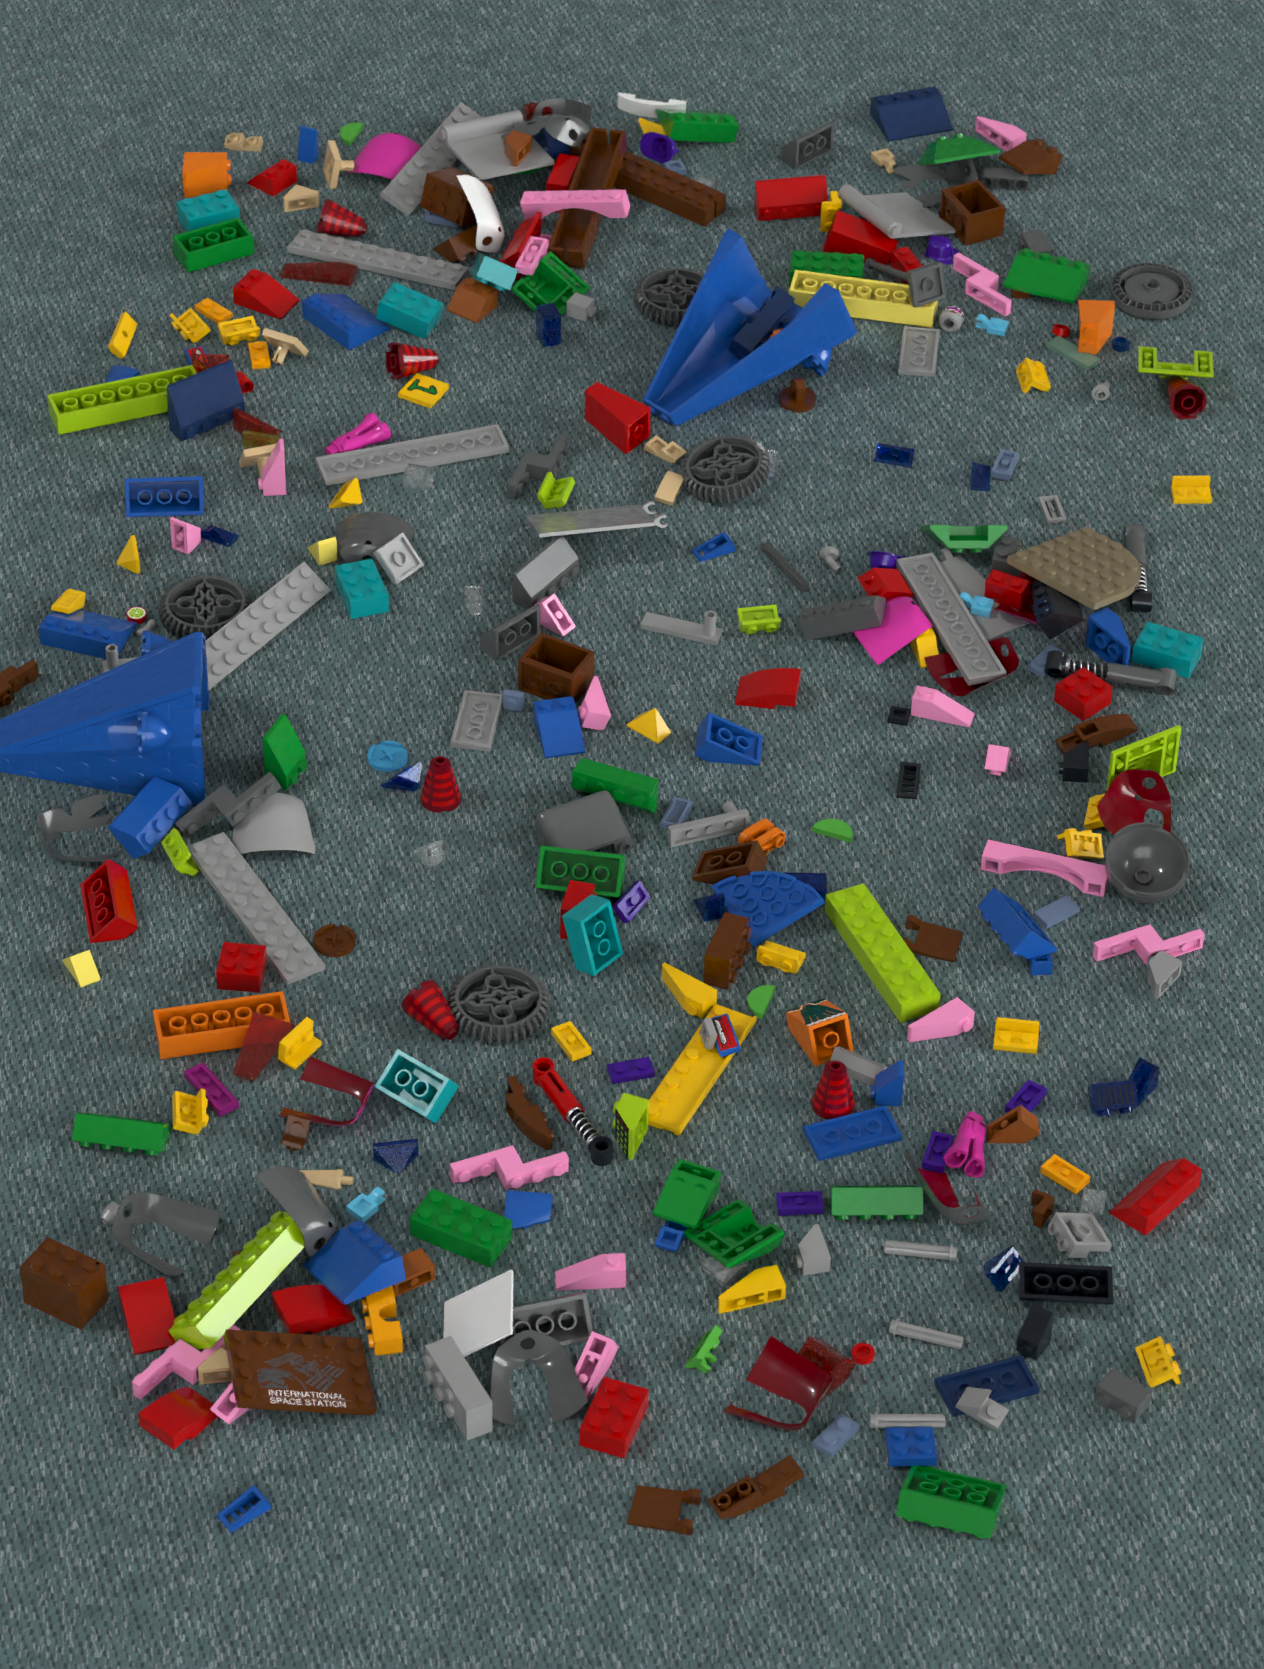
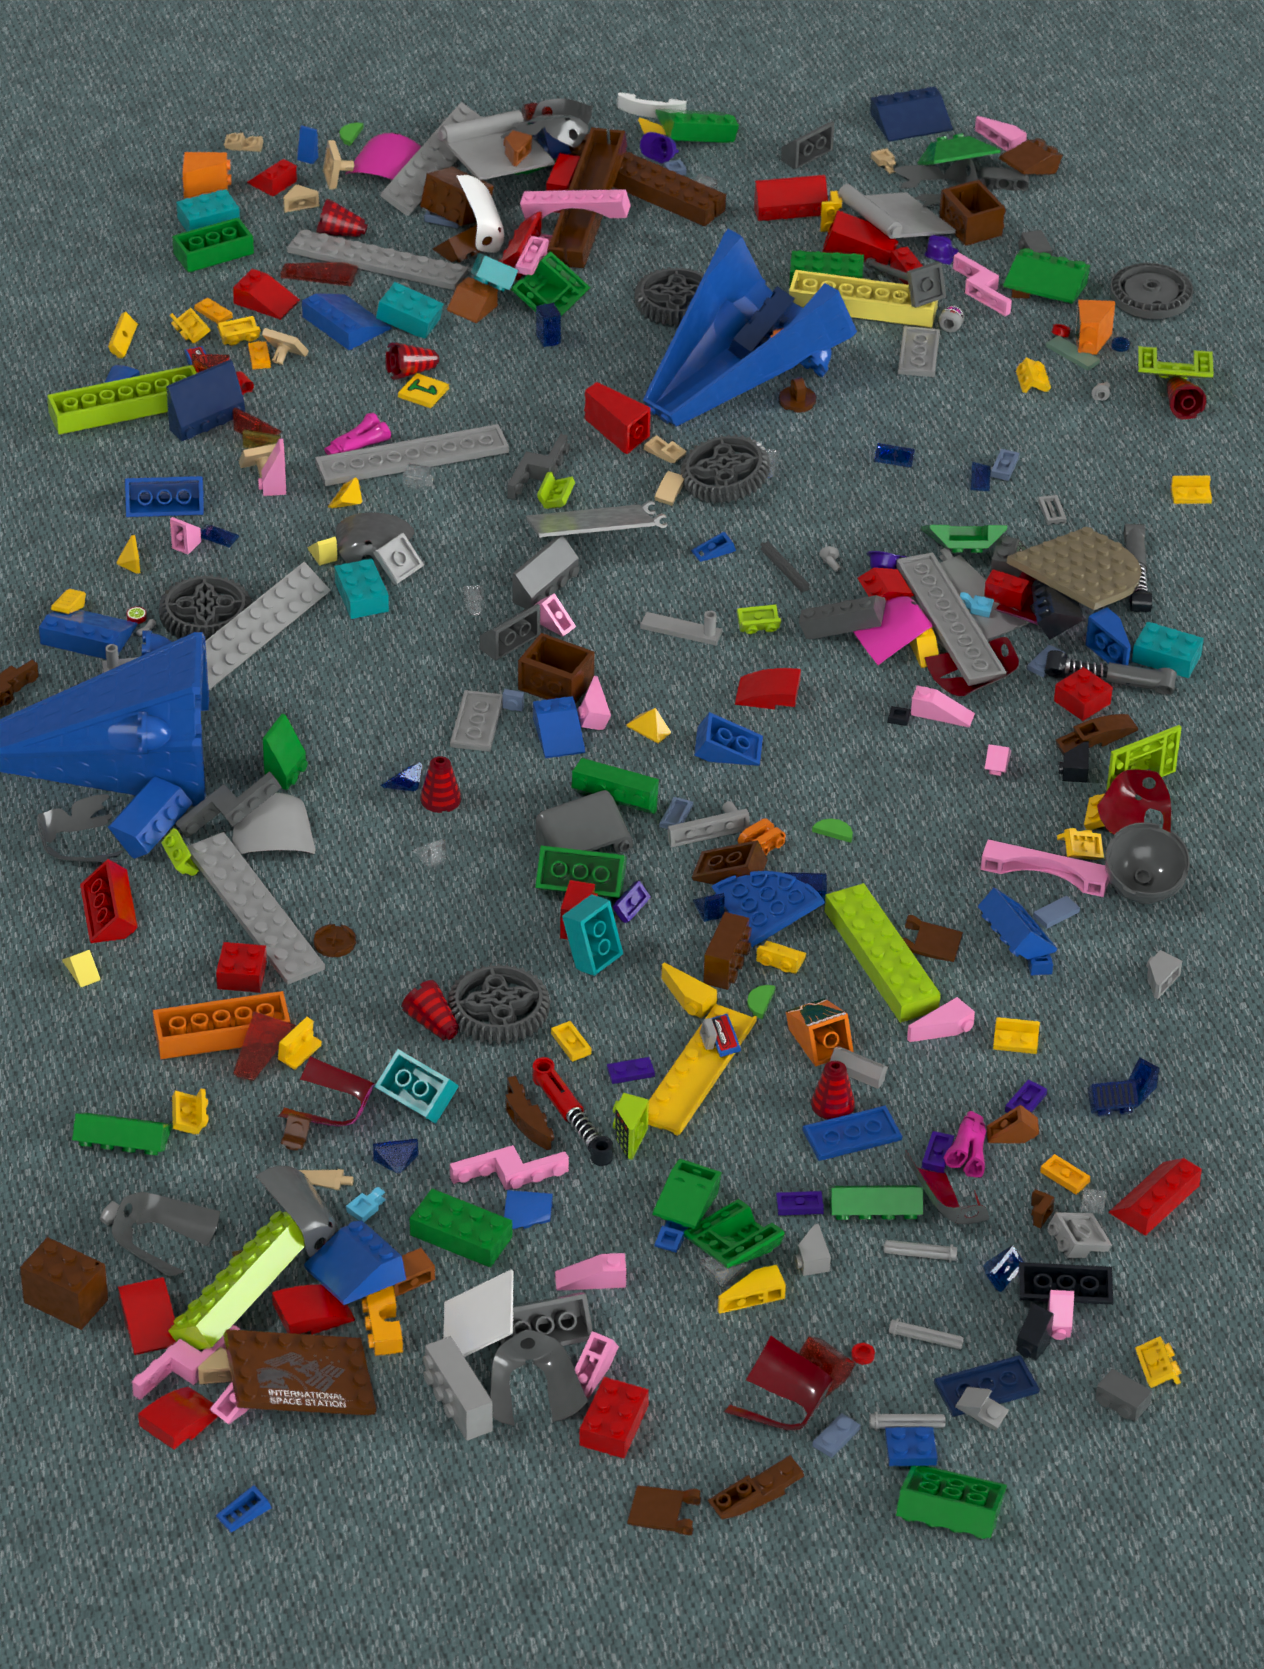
magenta plate [184,1062,239,1117] -> none
dark azure tile [367,741,408,772] -> none
light grey brick [567,293,596,322] -> none
bright green plate [684,1325,723,1373] -> none
blue slope [870,1060,904,1106] -> none
black slope [896,761,921,800] -> none
medium azure plate [975,314,1009,336] -> none
bright pink bracket [1093,924,1205,966] -> none
none -> bright pink slope [1047,1290,1074,1340]

